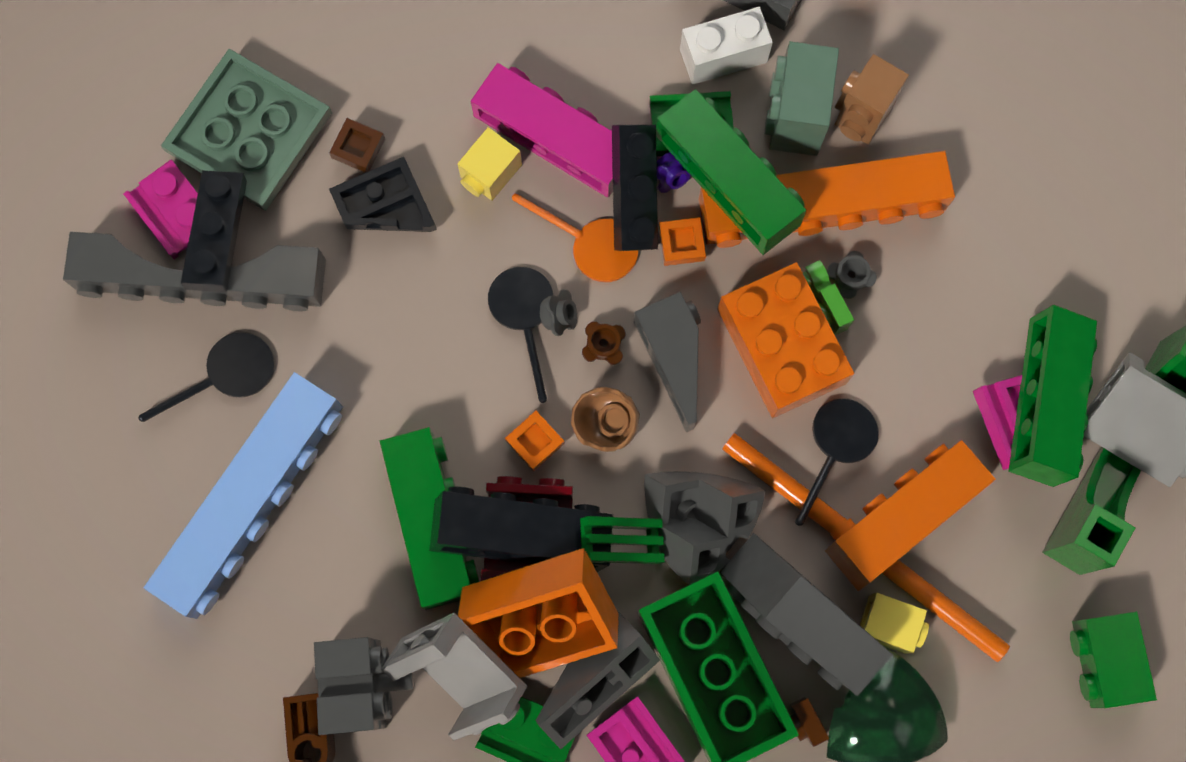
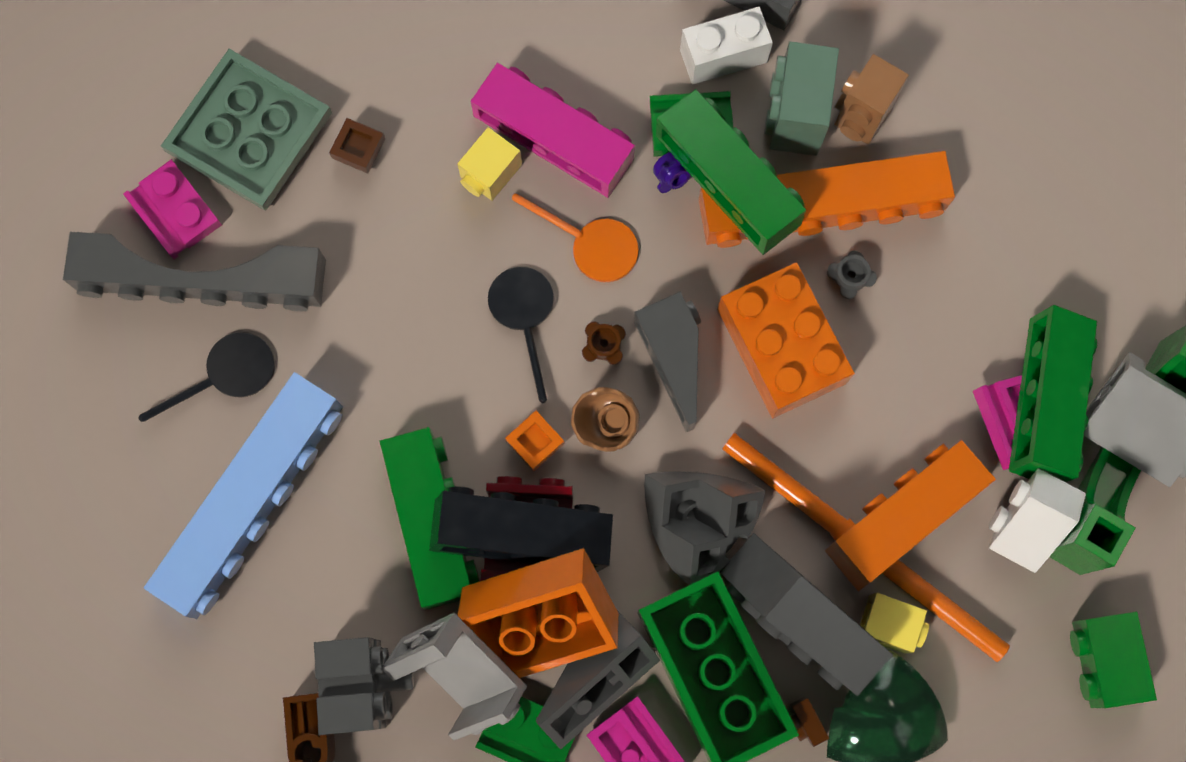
black plate [181,170,247,293] -> none
black wing [329,157,437,232] -> none
dark grey plate [540,290,577,336] -> none
green tile [580,516,665,564] -> none
black plate [612,125,658,251] -> none
orange plate [659,217,706,266] -> none
black piece [795,399,879,526] -> none
bright green plate [803,260,854,336] -> none
none -> white brick [989,468,1086,573]

